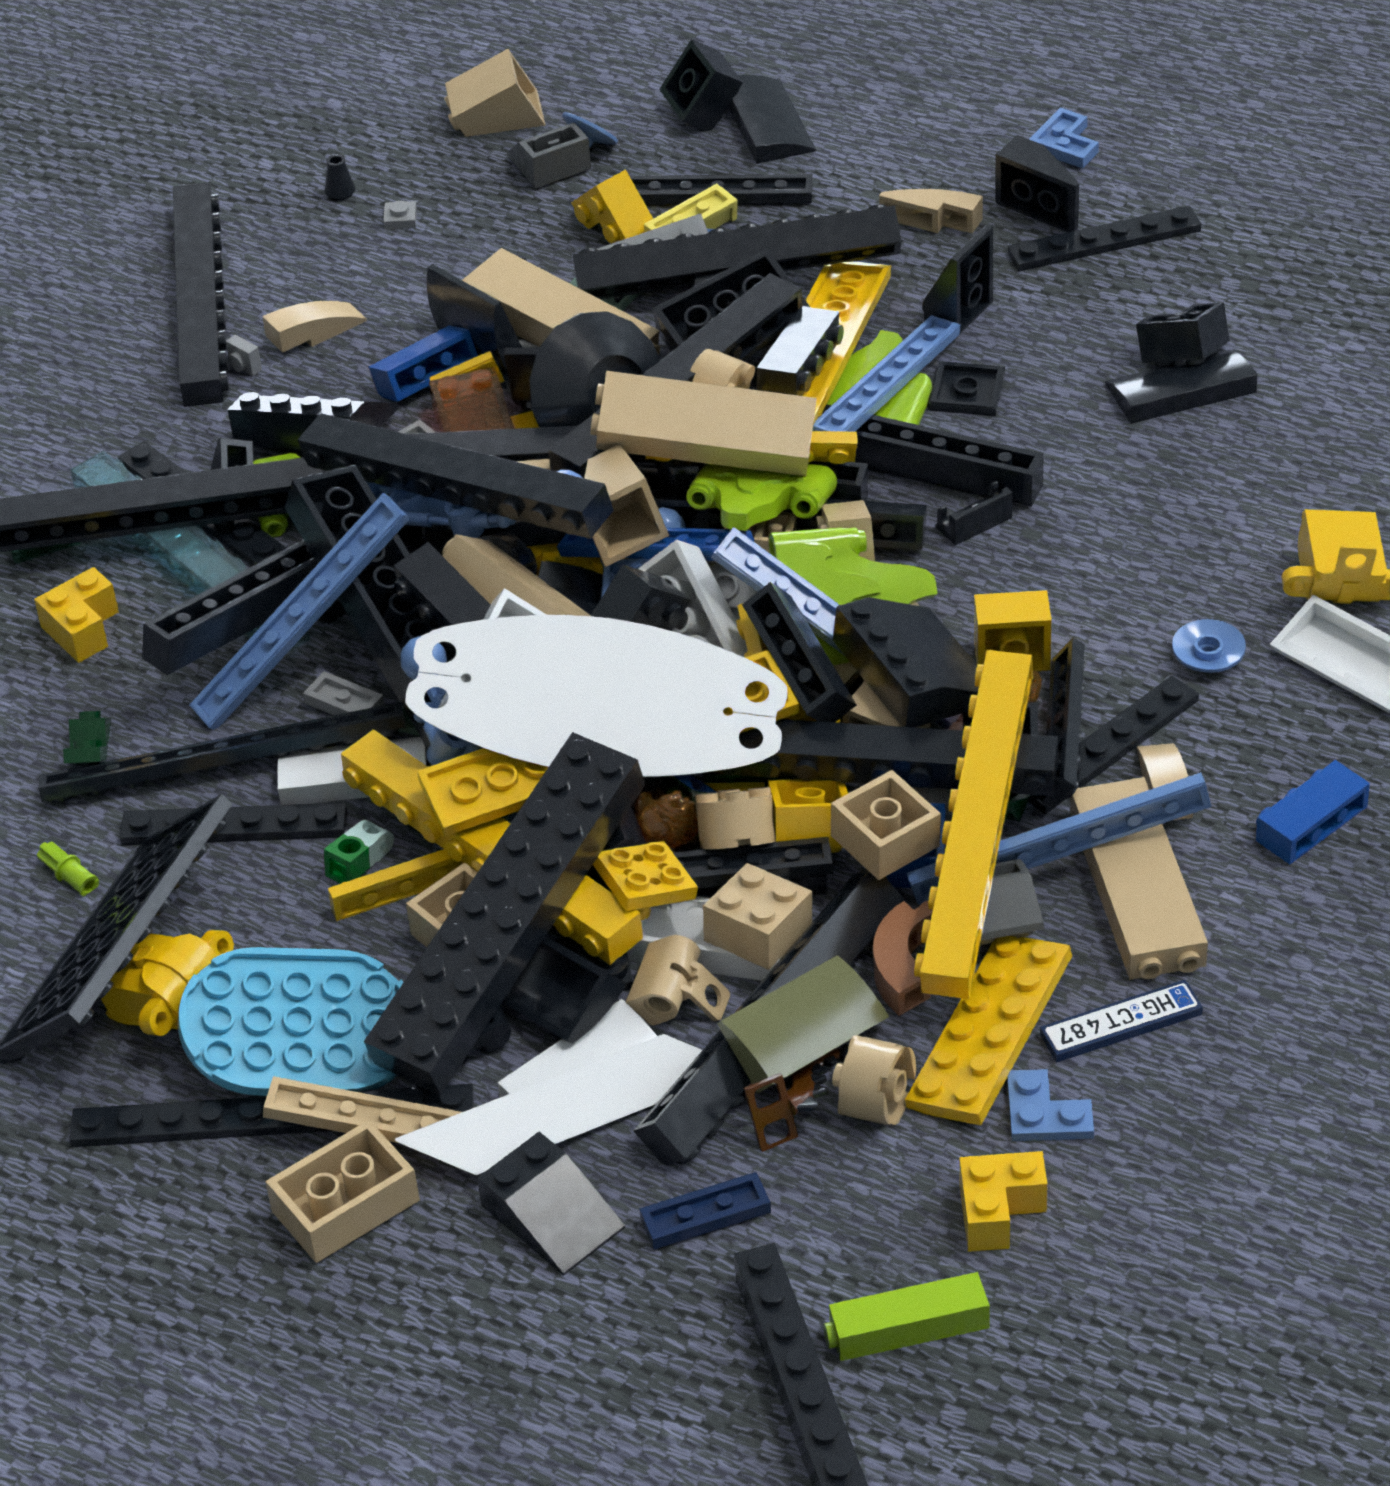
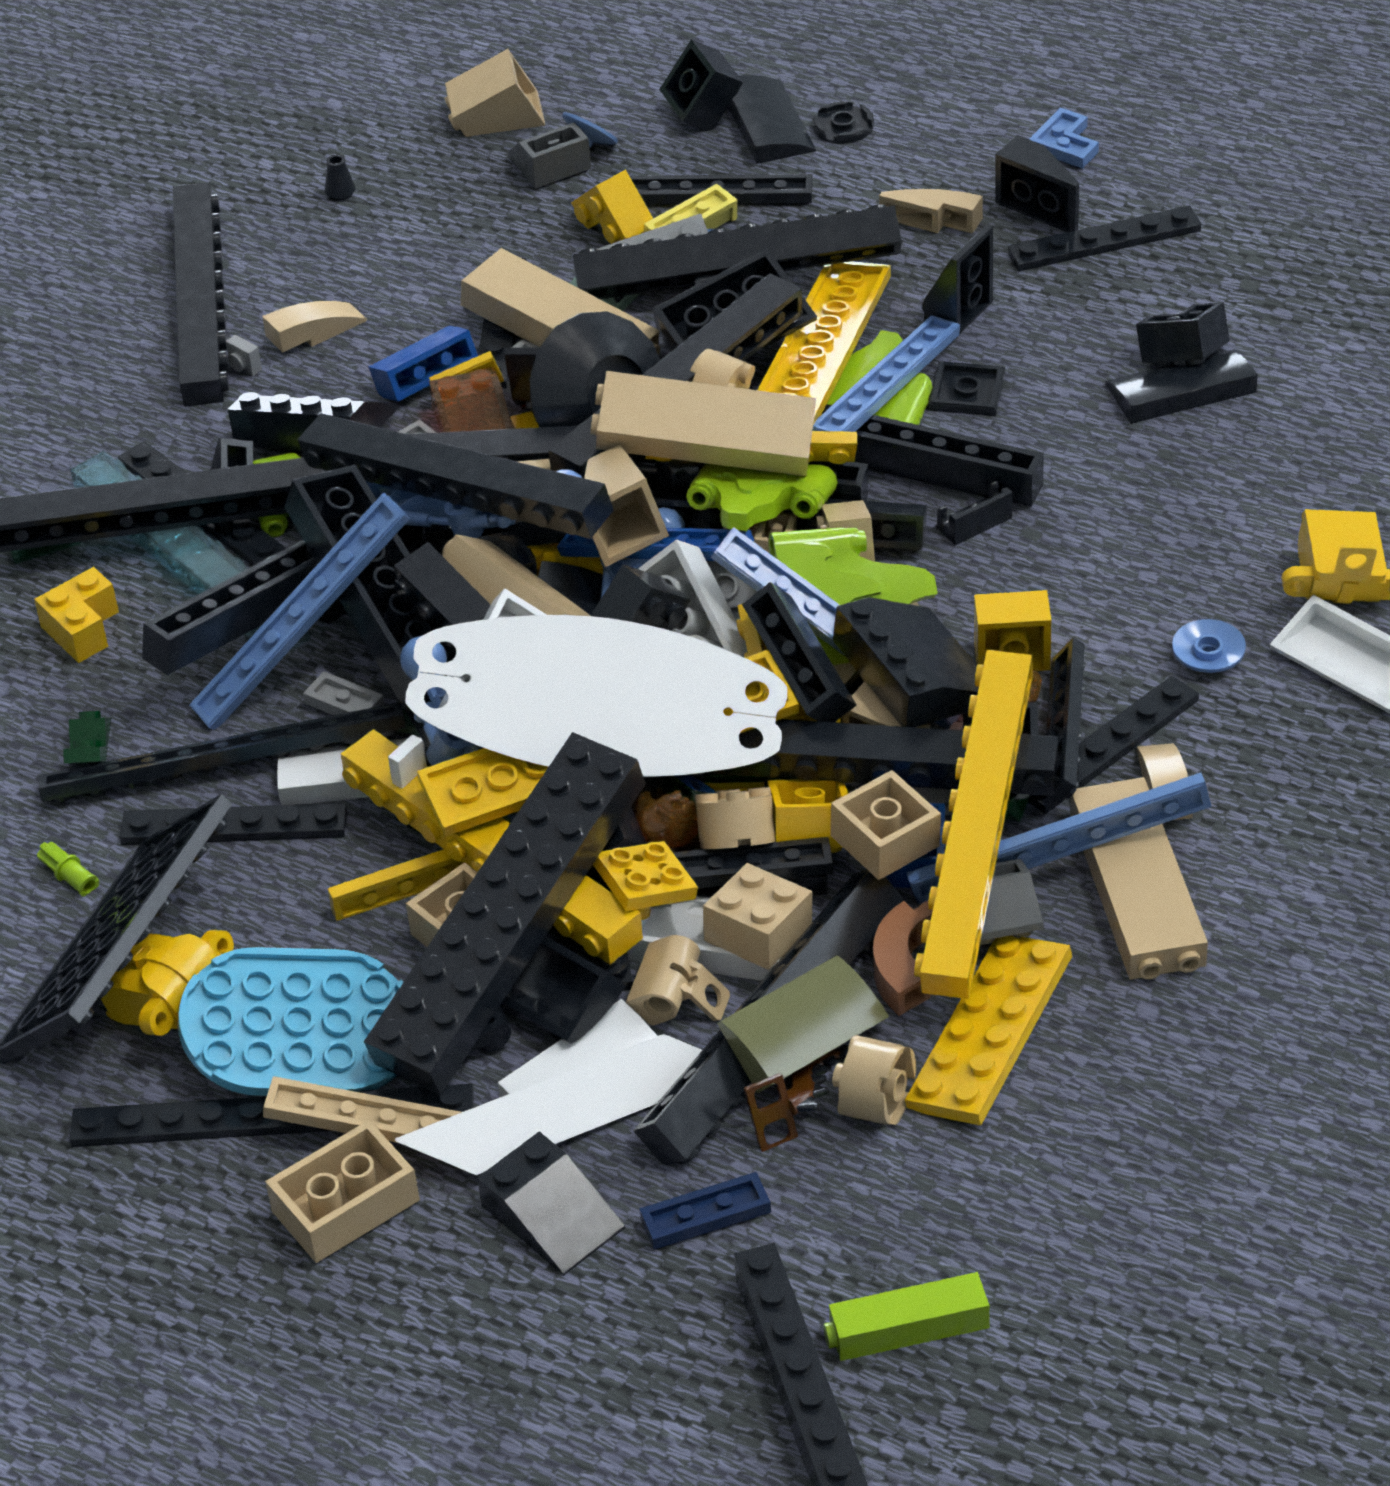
green leg [324,820,394,884] -> none
light grey plate [384,201,417,229] -> none
black slope [427,264,523,369] -> none
brick [757,306,844,396] -> none
yellow brick [959,1151,1047,1252] -> none
medium blue plate [1007,1069,1094,1141] -> none
tile [1040,980,1203,1063] -> none
blue brick [1256,760,1370,865] -> none
none -> white tile [388,735,427,789]
none -> black tile [812,101,874,144]

